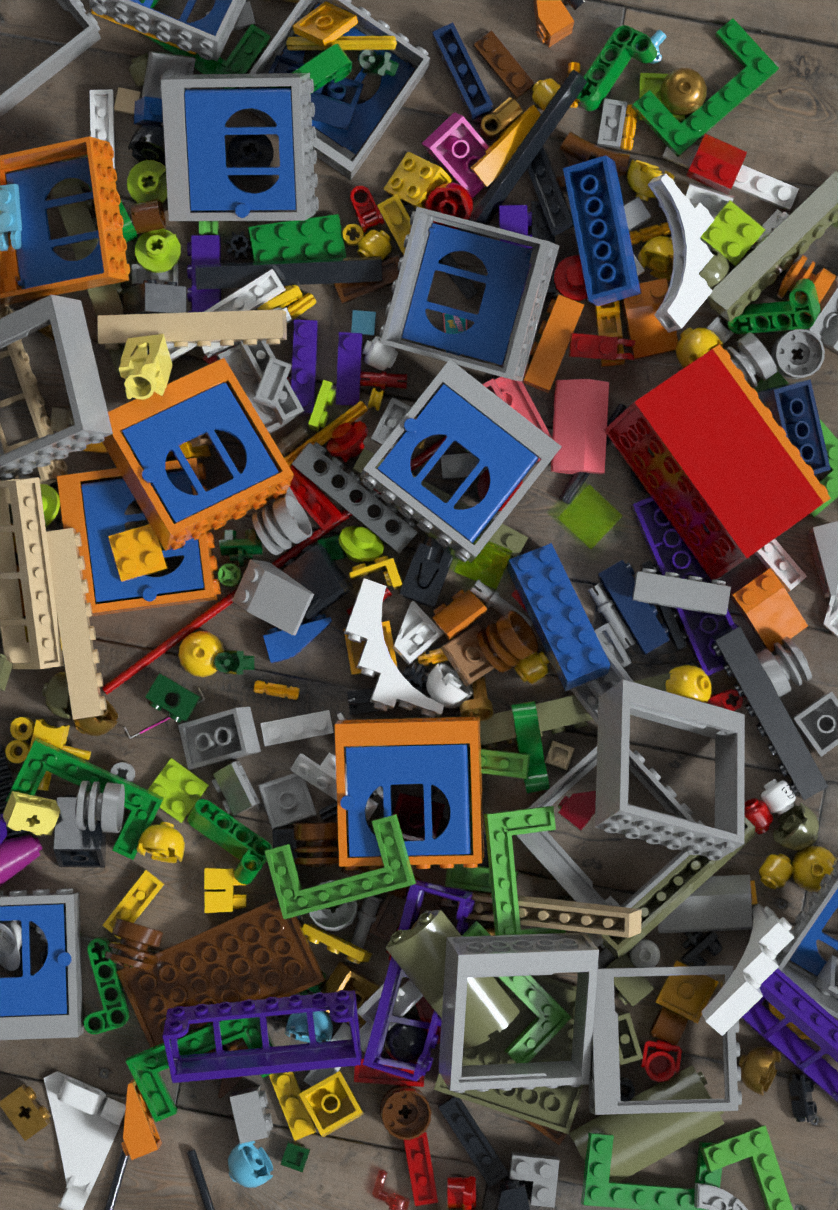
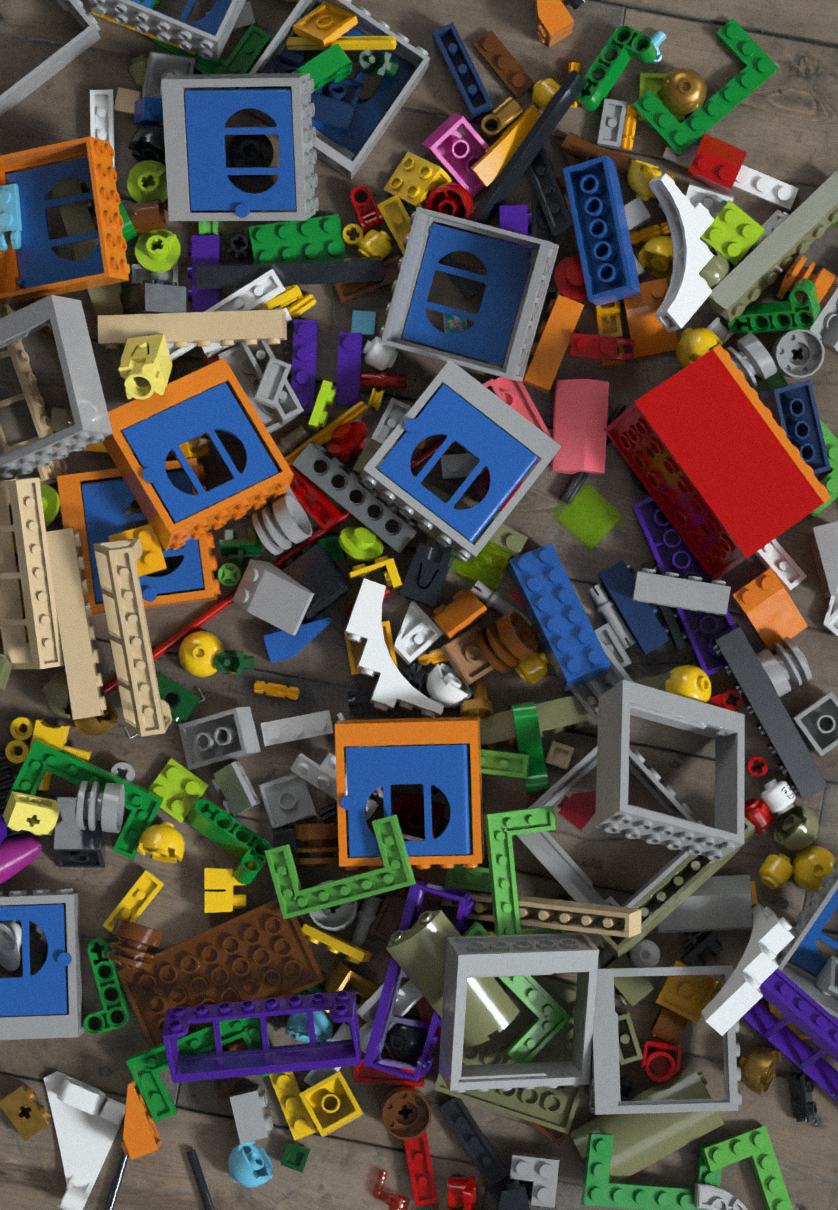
none -> tan window [93,537,172,737]
none -> red bush [746,756,768,777]

